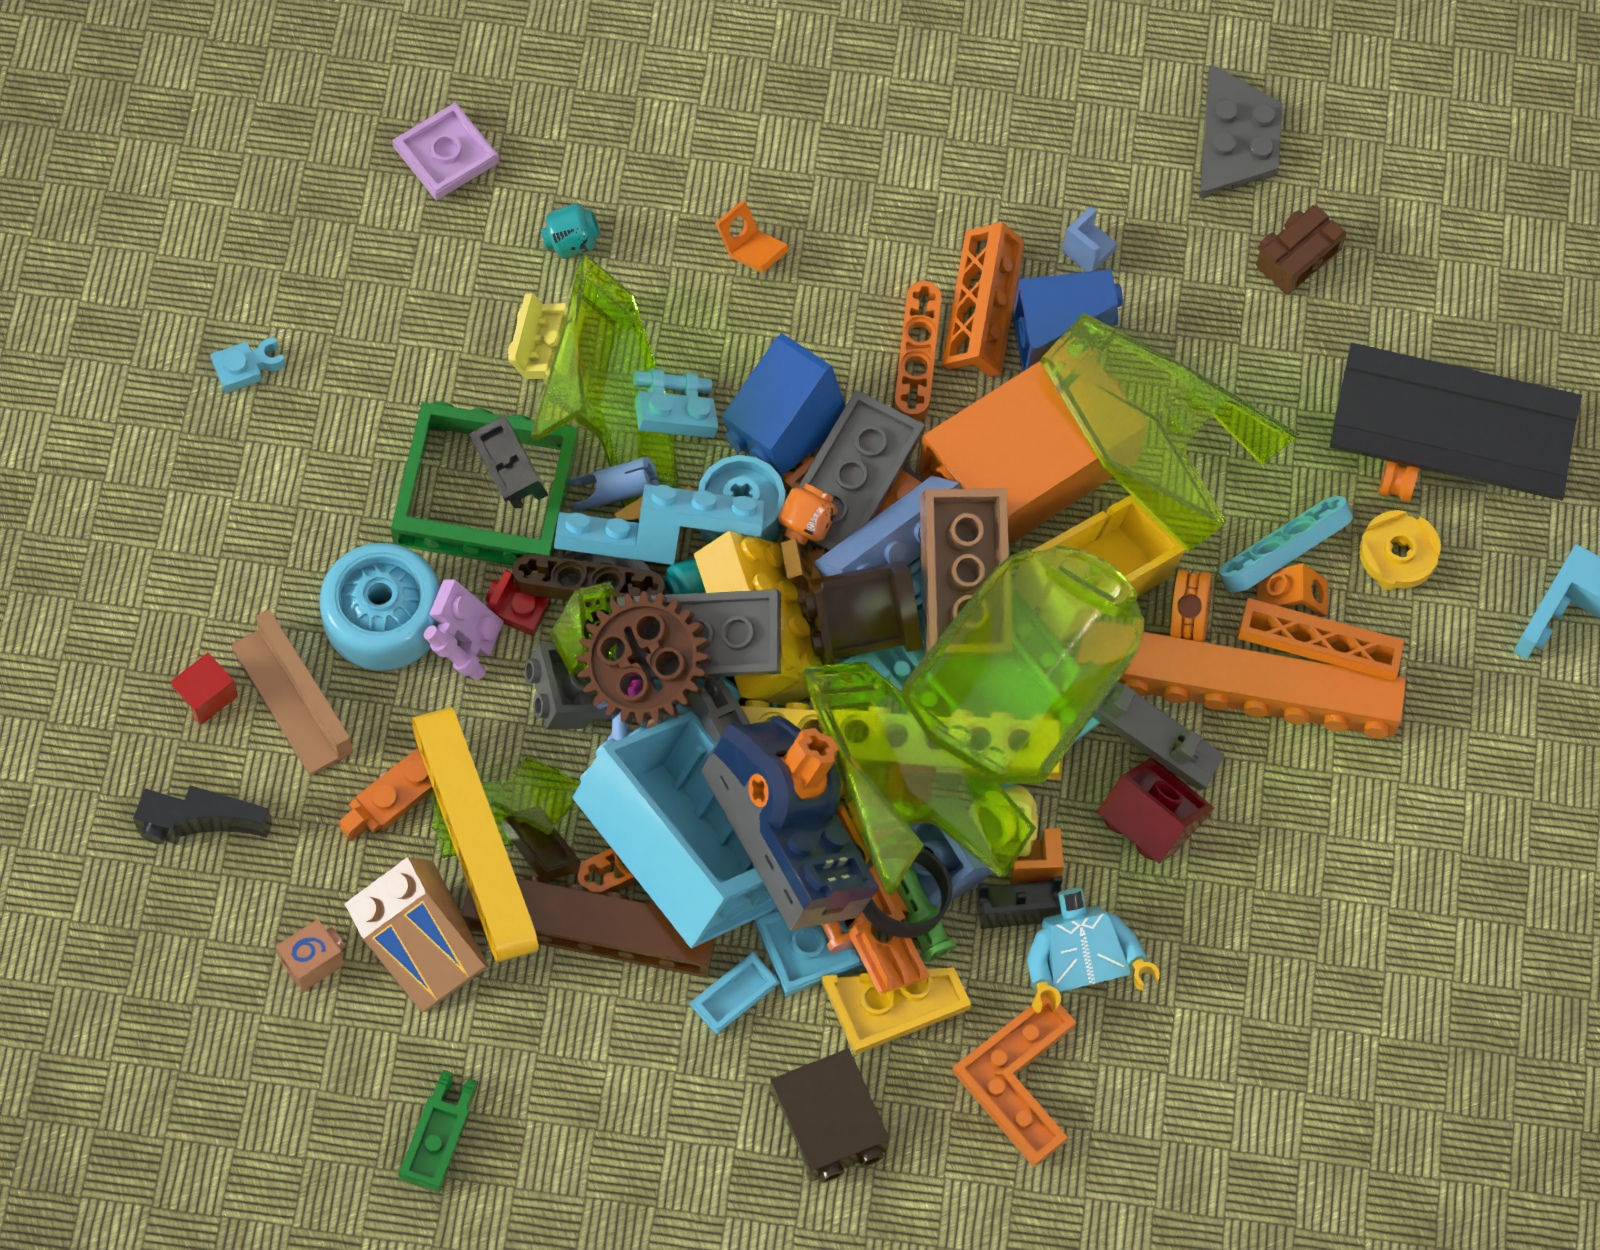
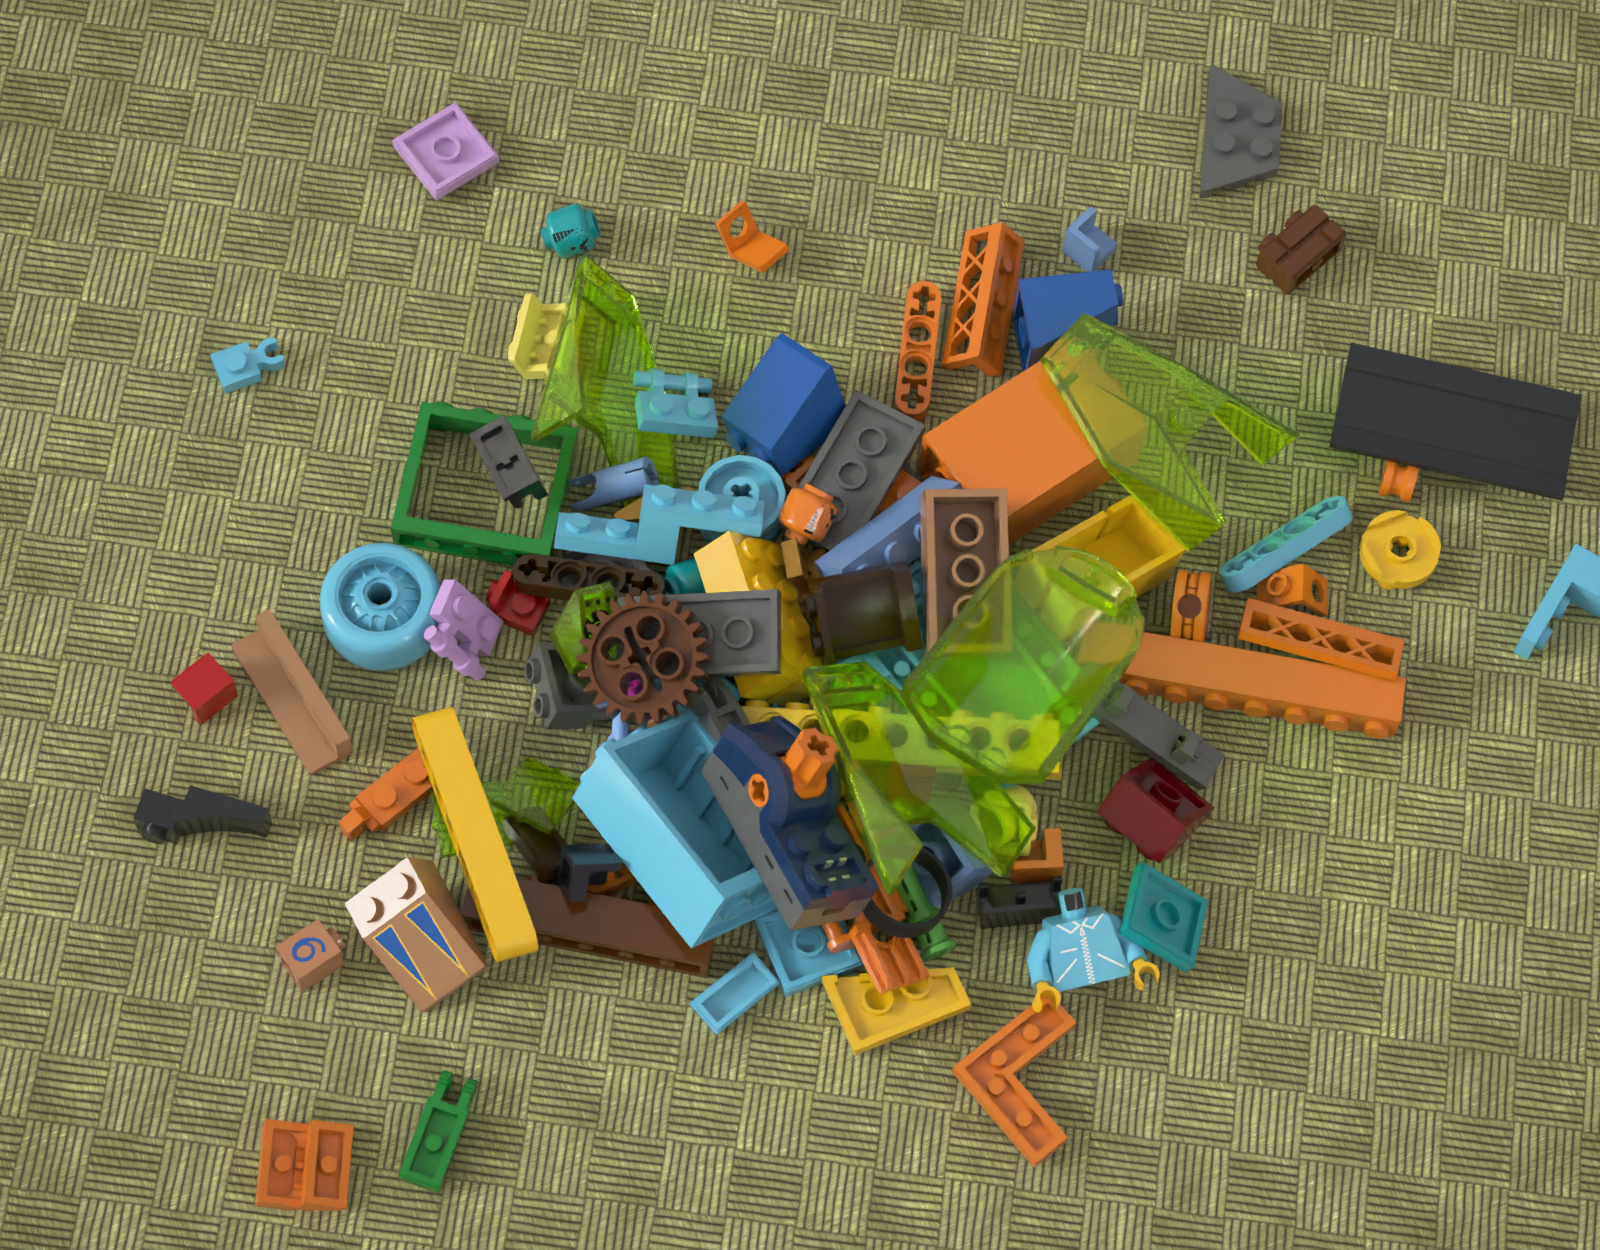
dark brown panel [769,1048,890,1183] -> none
none -> orange slope [255,1119,354,1211]
none -> black panel [556,843,622,902]
none -> teal plate [1119,861,1208,973]

